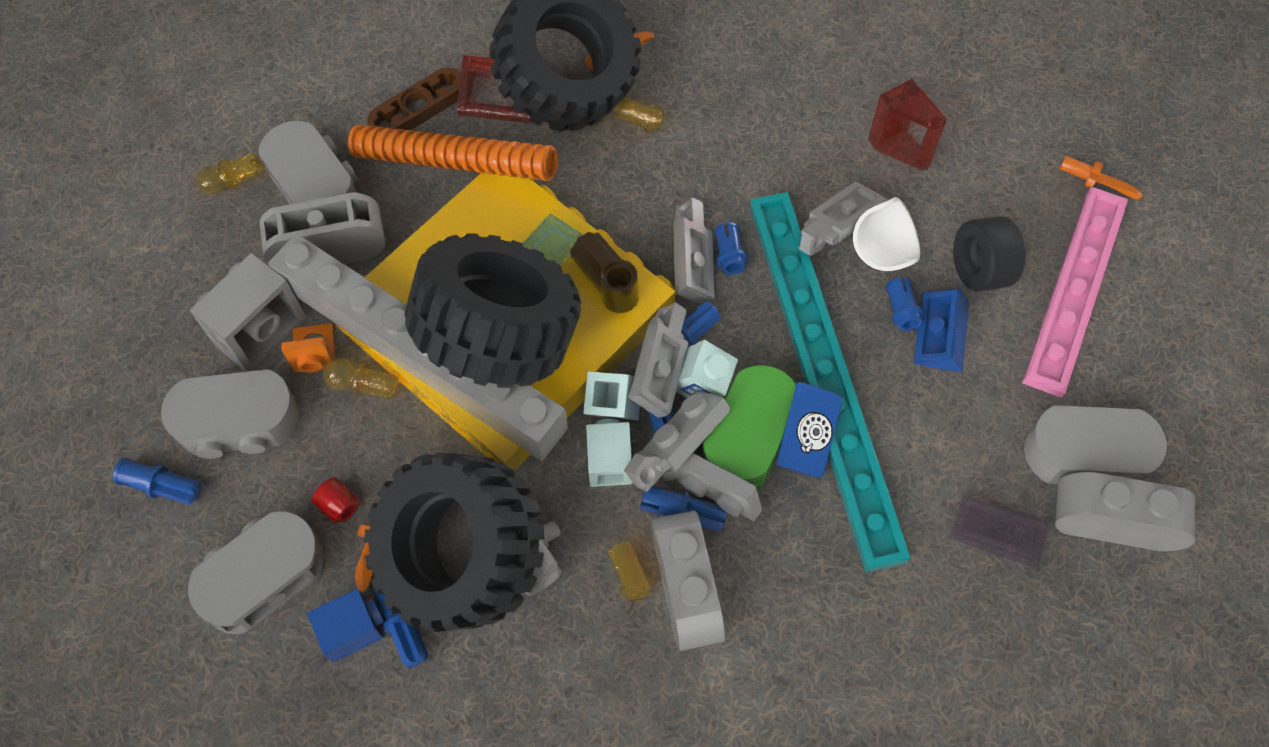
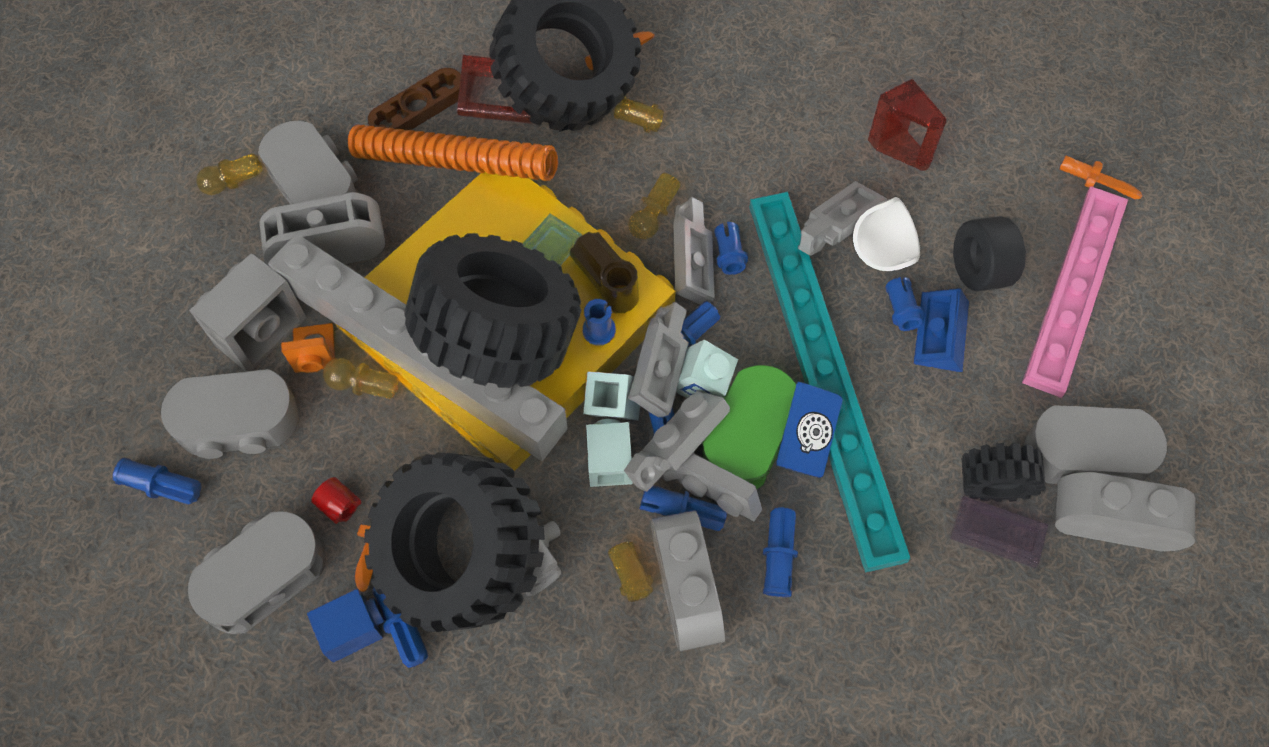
none -> blue pin [582,299,616,345]
none -> clear yellow axle [628,173,681,239]
none -> blue axle [763,507,798,597]
none -> black tyre [961,443,1046,502]

